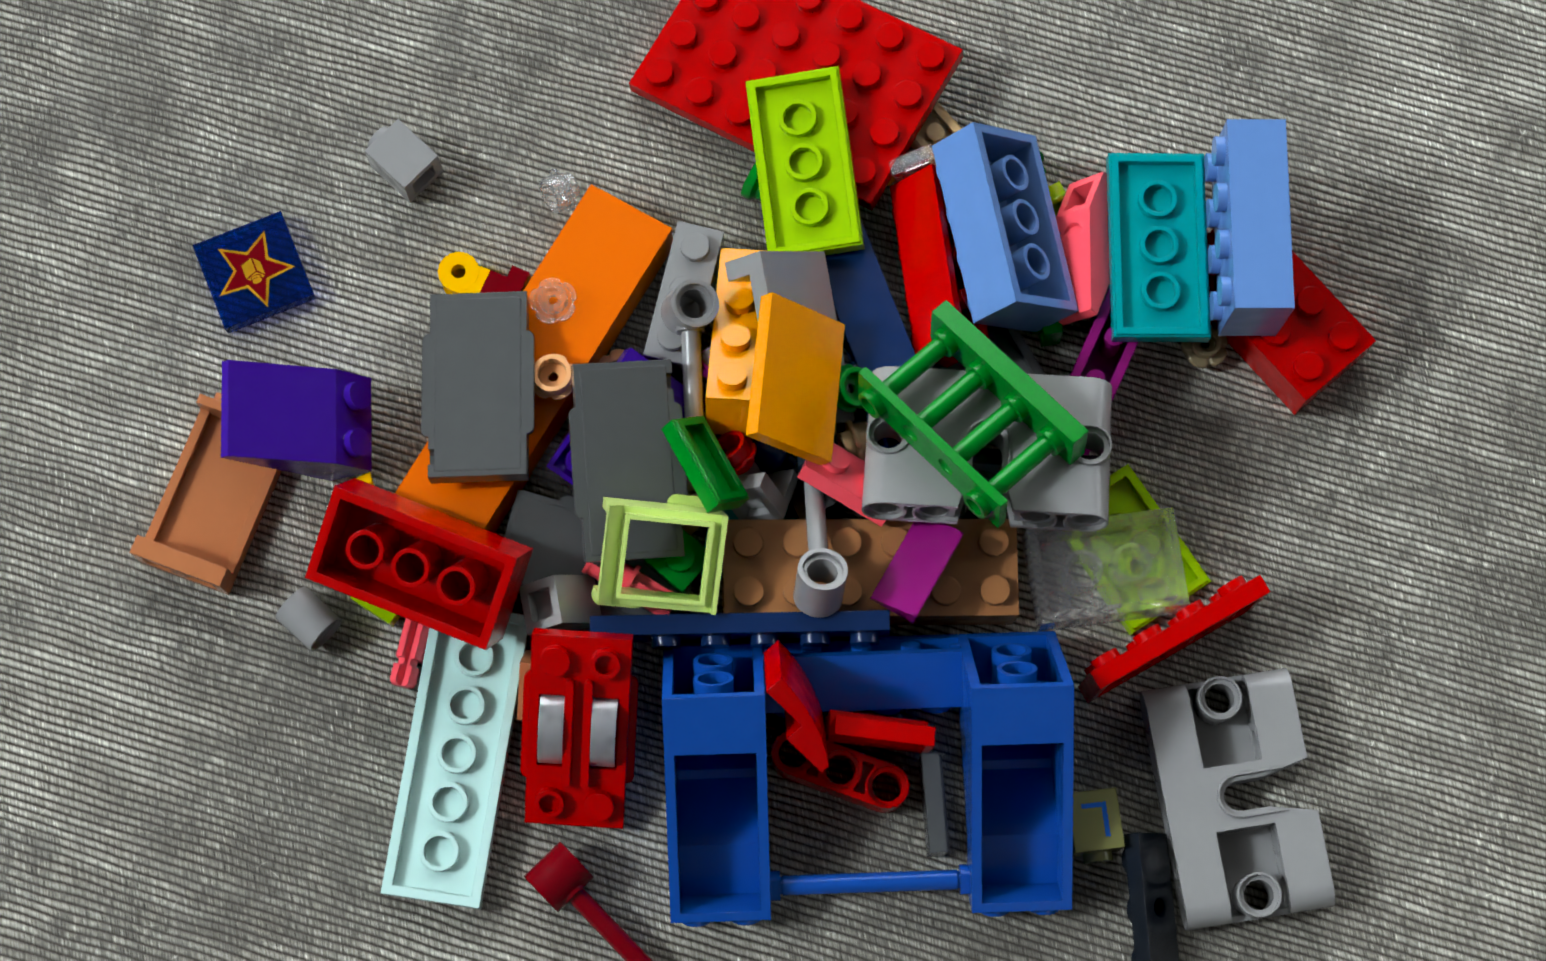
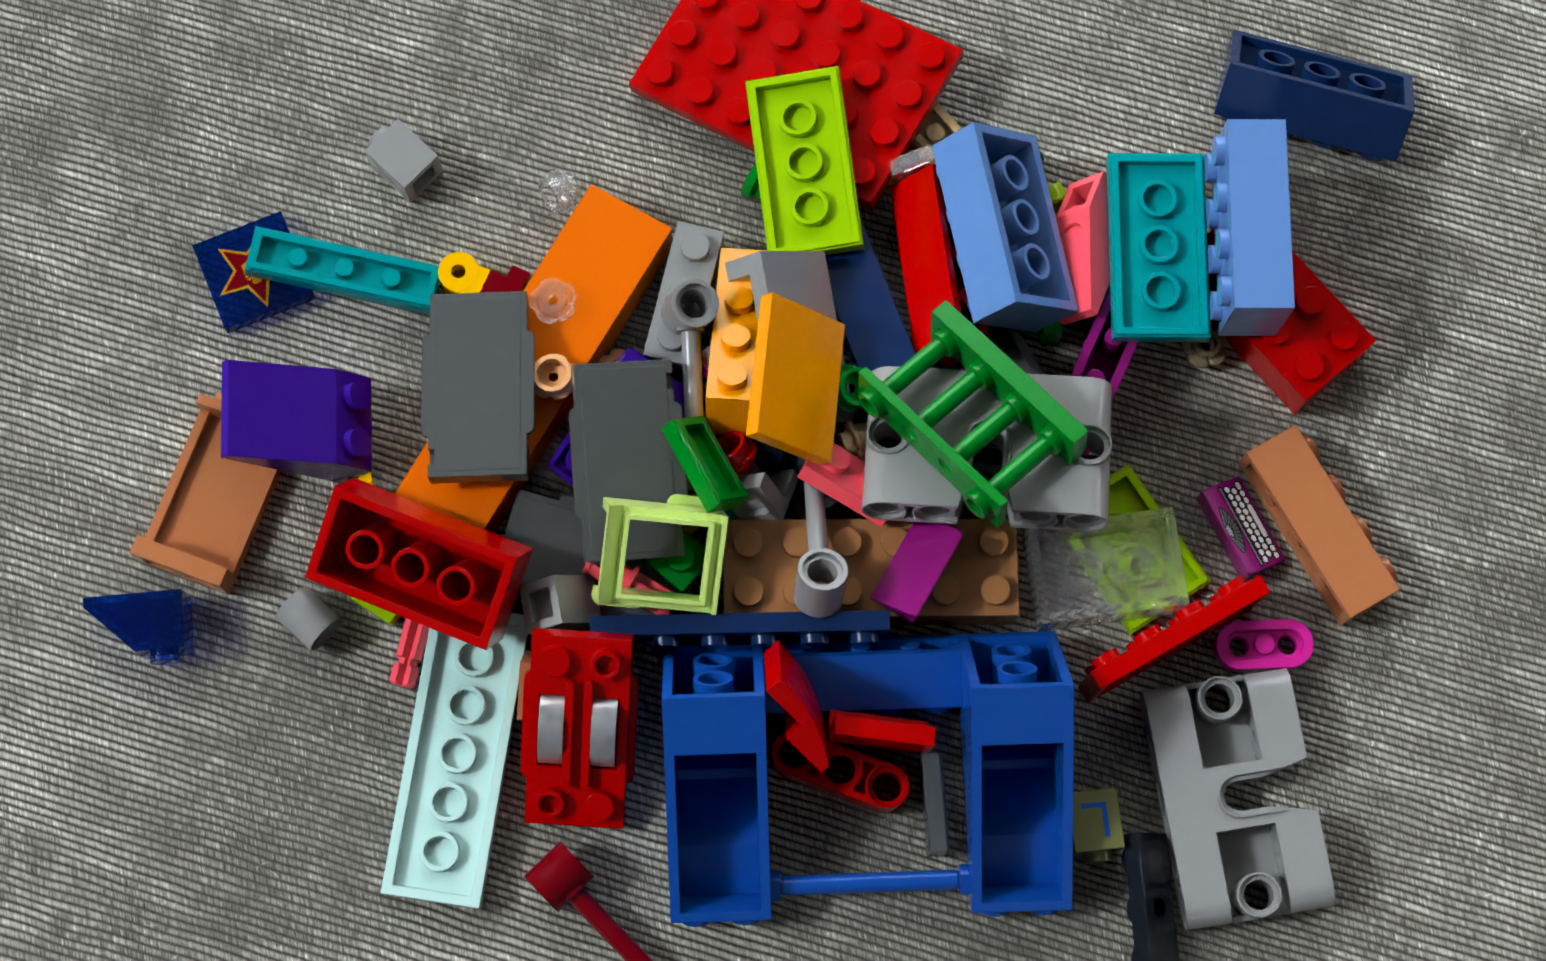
none -> clear blue slope [83,589,194,665]
none -> teal tile [245,226,440,315]
none -> slope [1196,476,1285,580]
none -> dark pink plate [1213,619,1314,672]
none -> dark blue slope [1214,29,1414,162]
none -> nougat brick [1238,425,1400,626]

